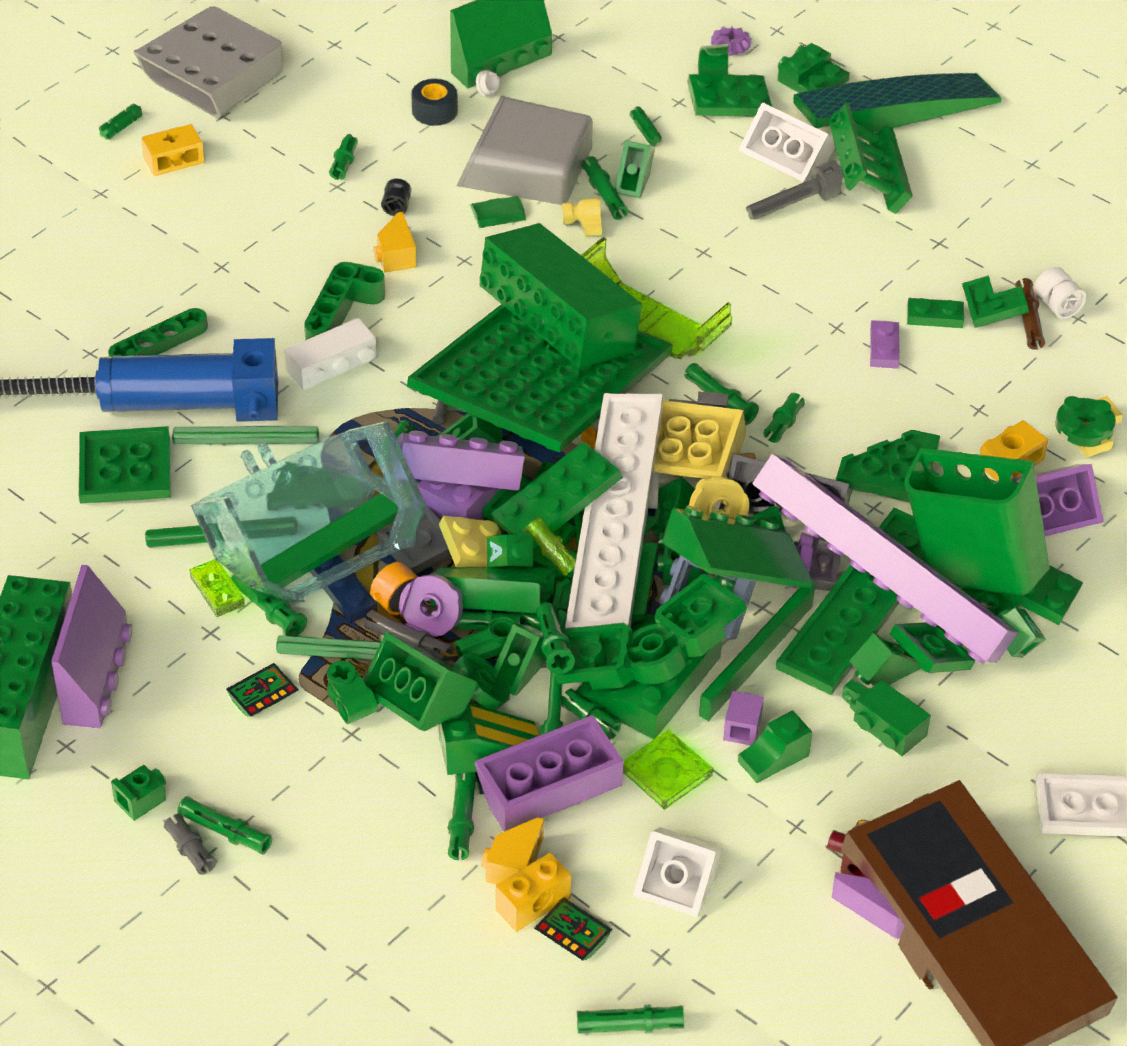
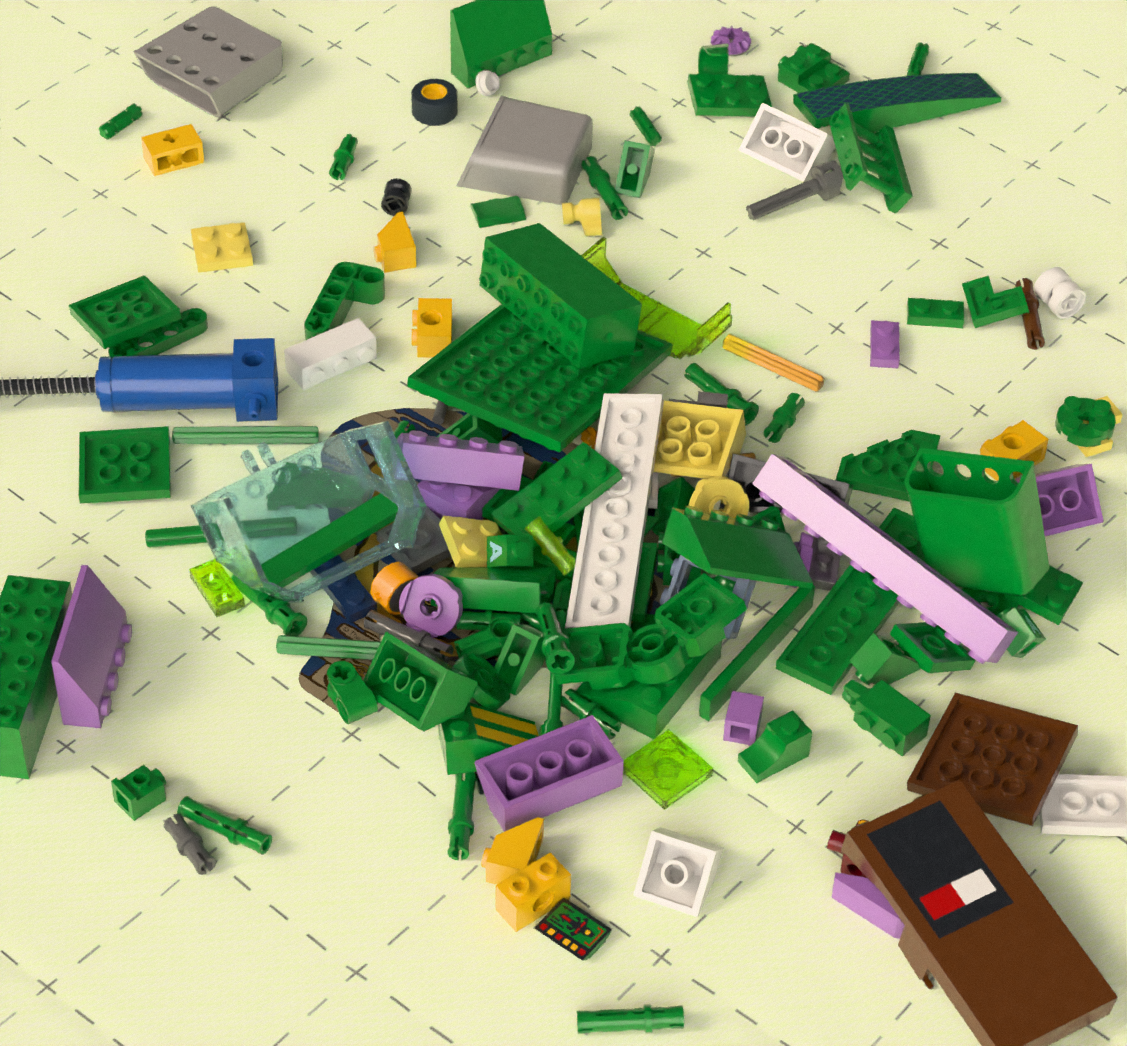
piece [226,663,299,717] -> none
none -> green plate [68,275,182,349]
none -> light yellow plate [191,222,253,273]
none -> yellow brick [412,298,452,358]
none -> axle [722,334,825,392]
none -> green axle [907,42,930,76]
none -> reddish brown plate [907,692,1078,826]

